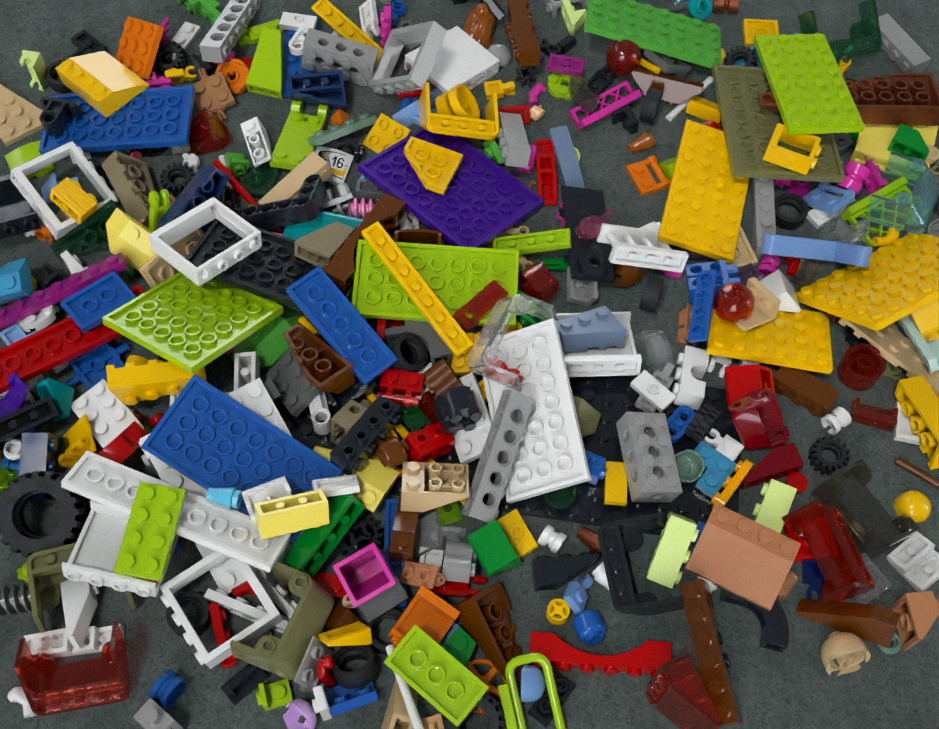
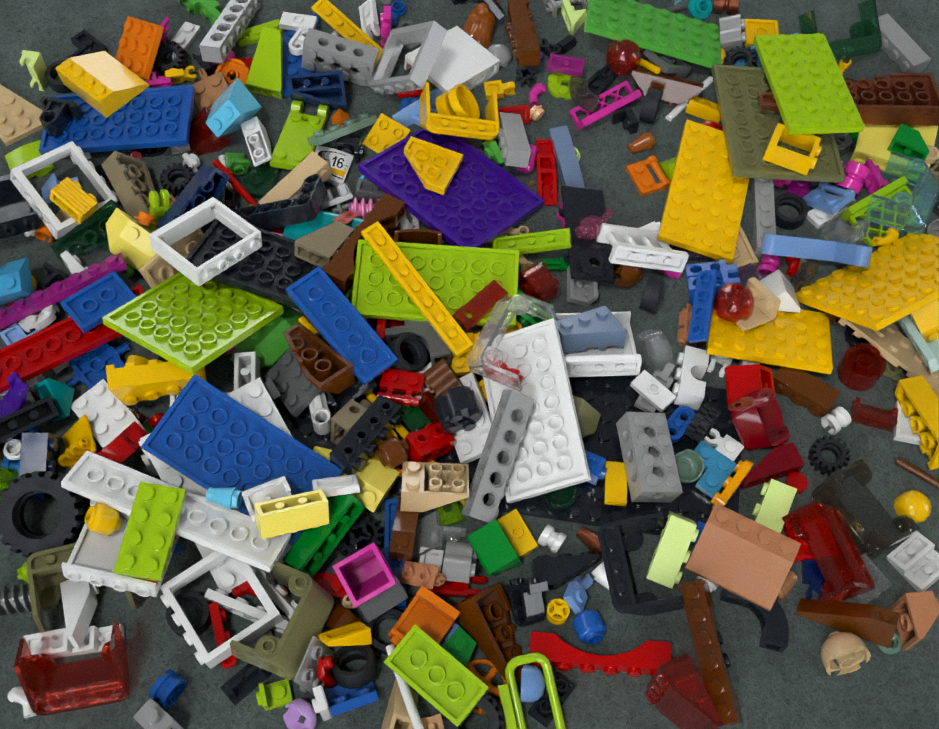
none -> yellow head [84,503,122,536]
none -> orange plate [133,211,157,227]
none -> medium azure slope [206,78,262,138]
none -> clear red sticker [332,211,359,224]
none -> black pin [502,577,548,627]
none -> light grey brick [719,14,747,51]

